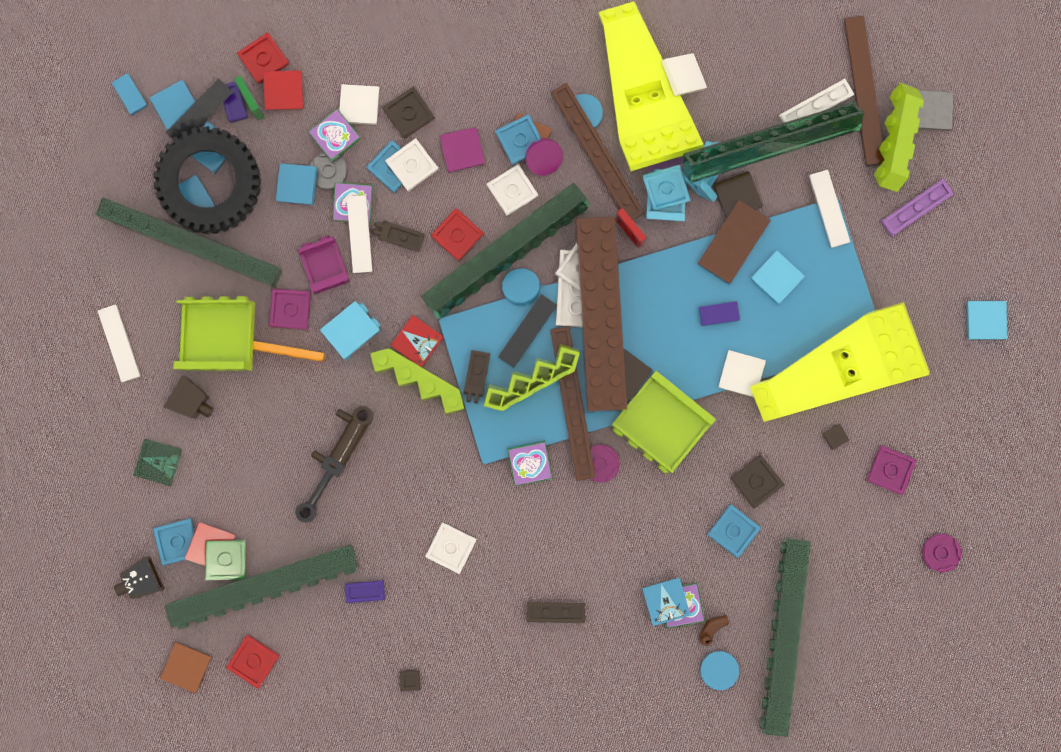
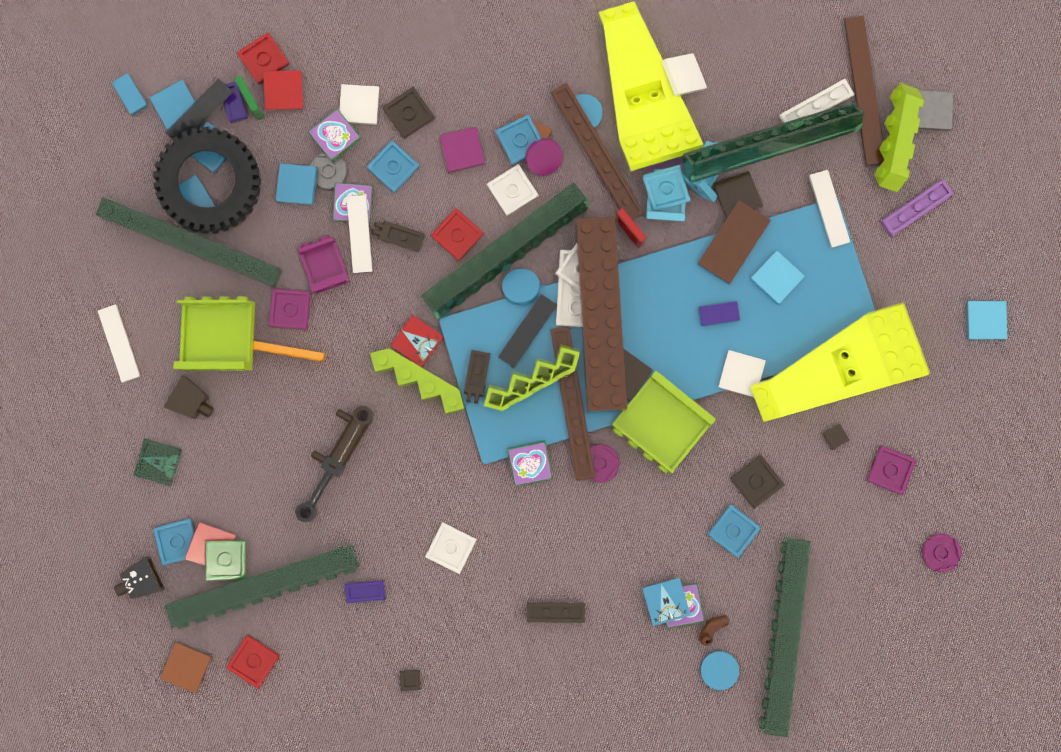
medium azure panel [320,301,381,361] -> none
white tile [385,138,439,192] -> none

